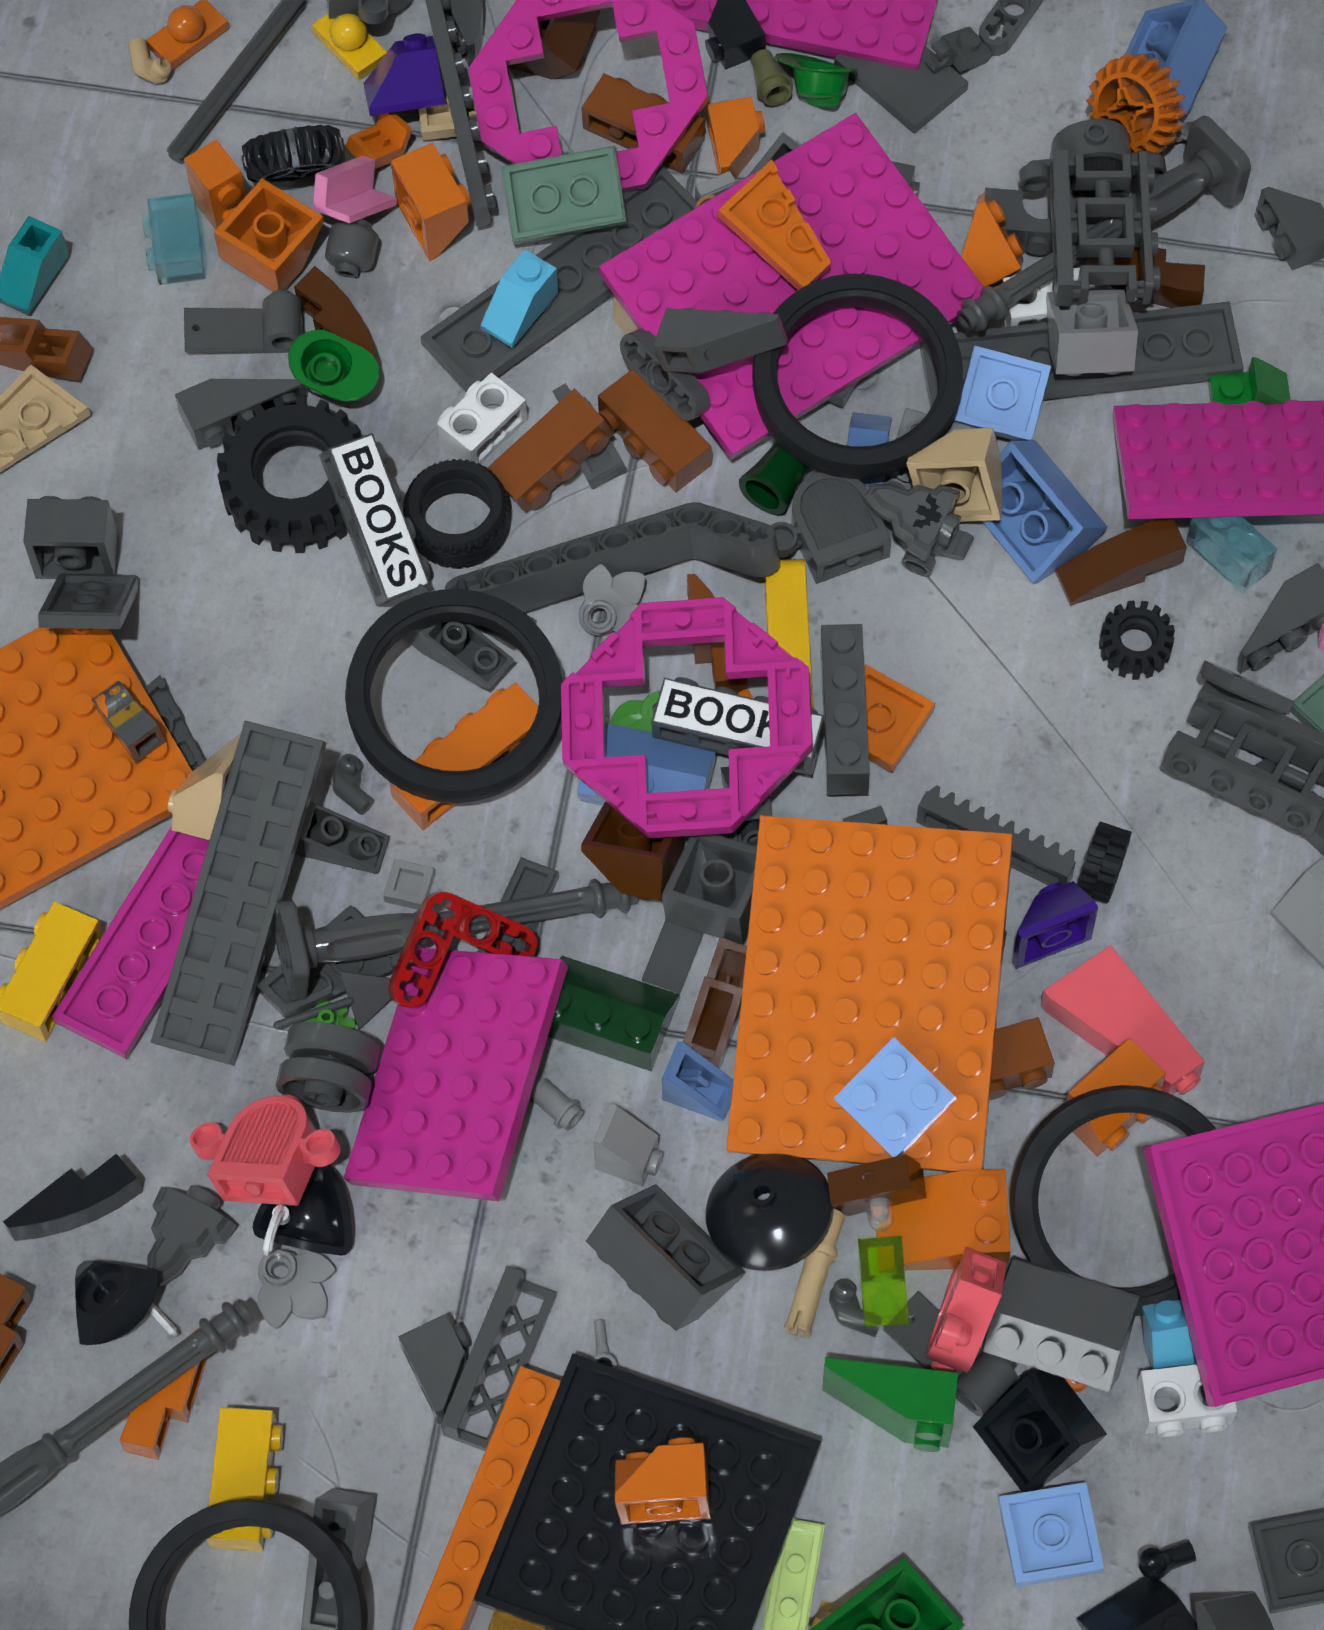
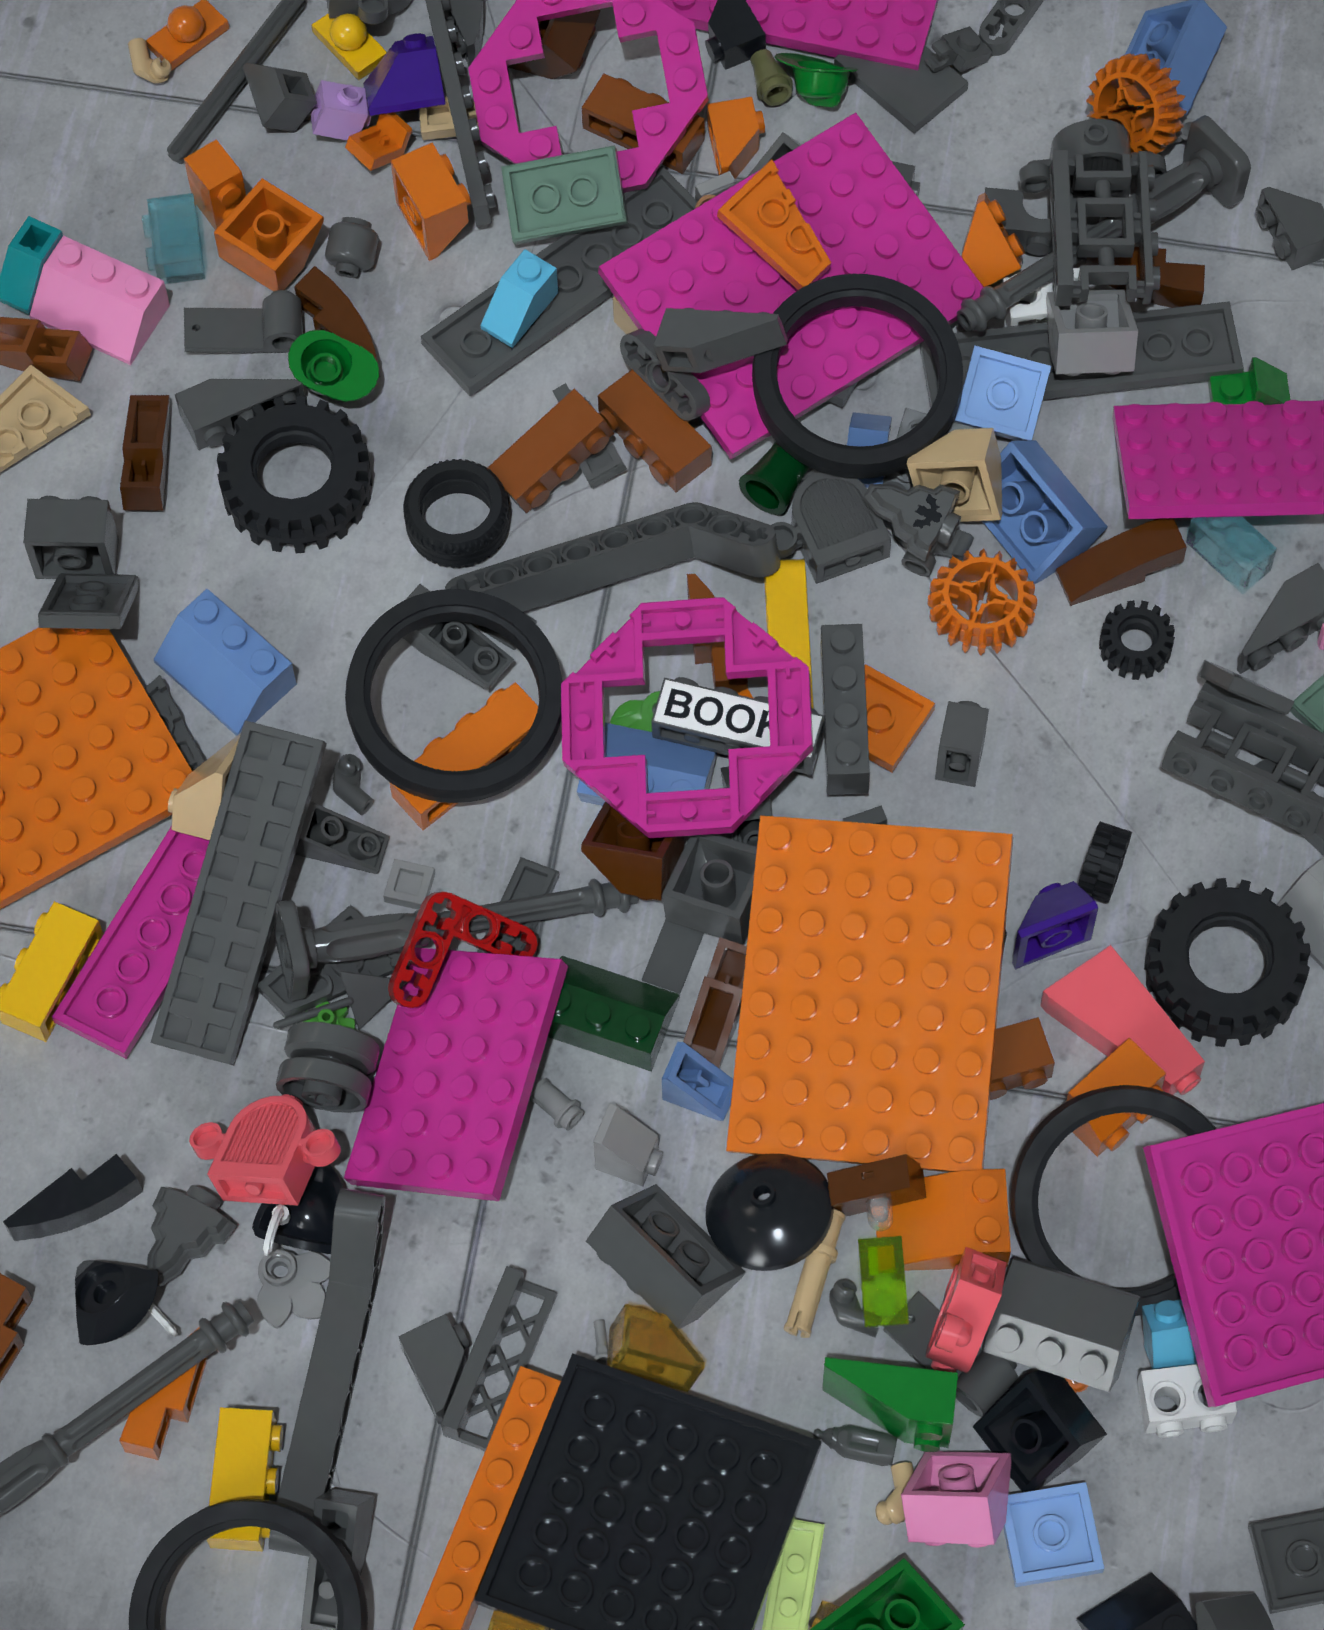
dark grey leg [91,681,166,763] -> none
black gear [241,124,346,183] -> none
bright pink panel [313,156,397,224] -> none
brick [319,433,430,606] -> none
white brick [437,372,527,464] -> none
light grey plate [578,564,645,636] -> none
orange slope [615,1438,711,1524] -> none
light blue plate [834,1037,957,1157] -> none
dark grey gear [916,785,1076,885] -> none
black arm [1139,1540,1196,1580] -> none
none -> bright pink slope [29,235,170,365]
none -> reddish brown slope [120,395,170,511]
none -> medium blue slope [154,589,297,736]
none -> dark grey slope [243,63,317,132]
none -> dark grey beam [268,1188,385,1557]
none -> lavender brick [310,80,371,140]
none -> clear yellow slope [607,1304,705,1392]
none -> dark grey piece [813,1425,897,1466]
none -> tan arm [875,1462,914,1525]
none -> bright pink slope [901,1451,1011,1548]
none -> orange gear [927,548,1037,656]
none -> dark grey brick [935,701,989,787]
none -> black tyre [1144,878,1311,1047]

